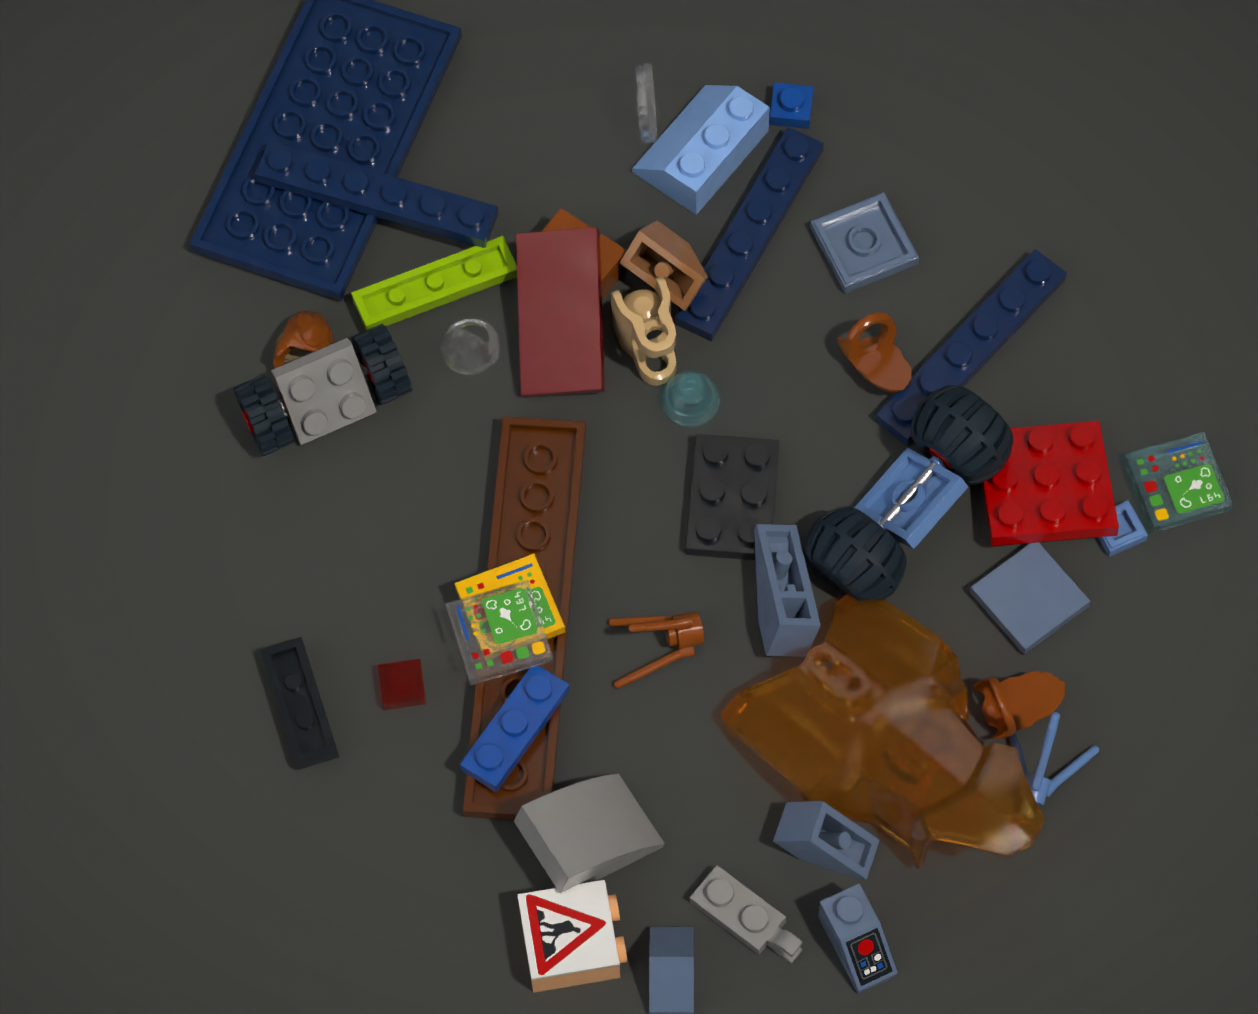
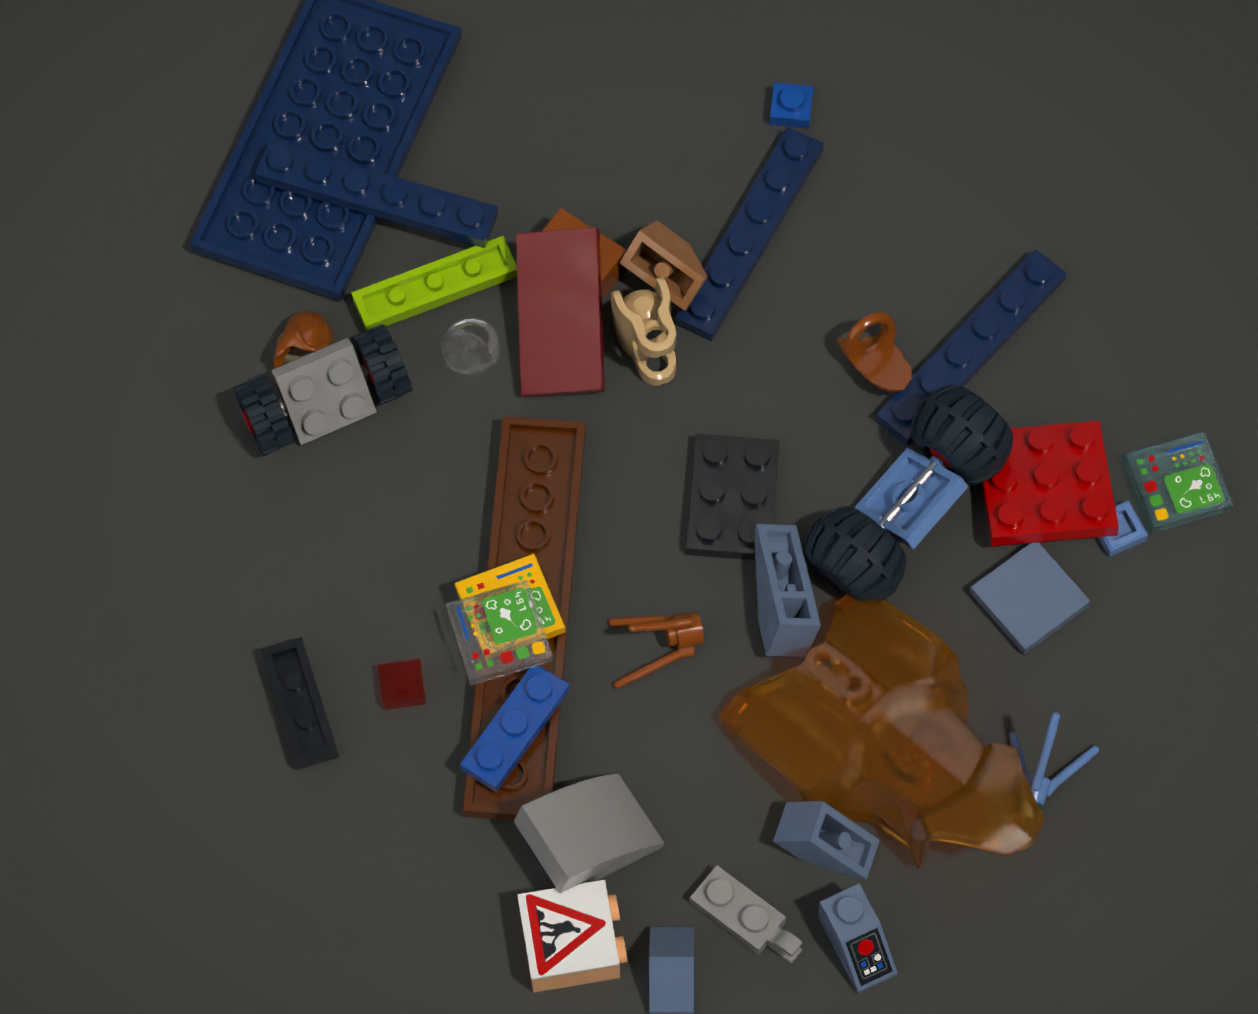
light blue slope [632,85,770,215] -> none
clear tile [635,62,657,144] -> none
clear light blue brick [662,371,720,427] -> none
sand blue tile [810,192,919,294] -> none
dark orange piece [973,671,1066,739] -> none

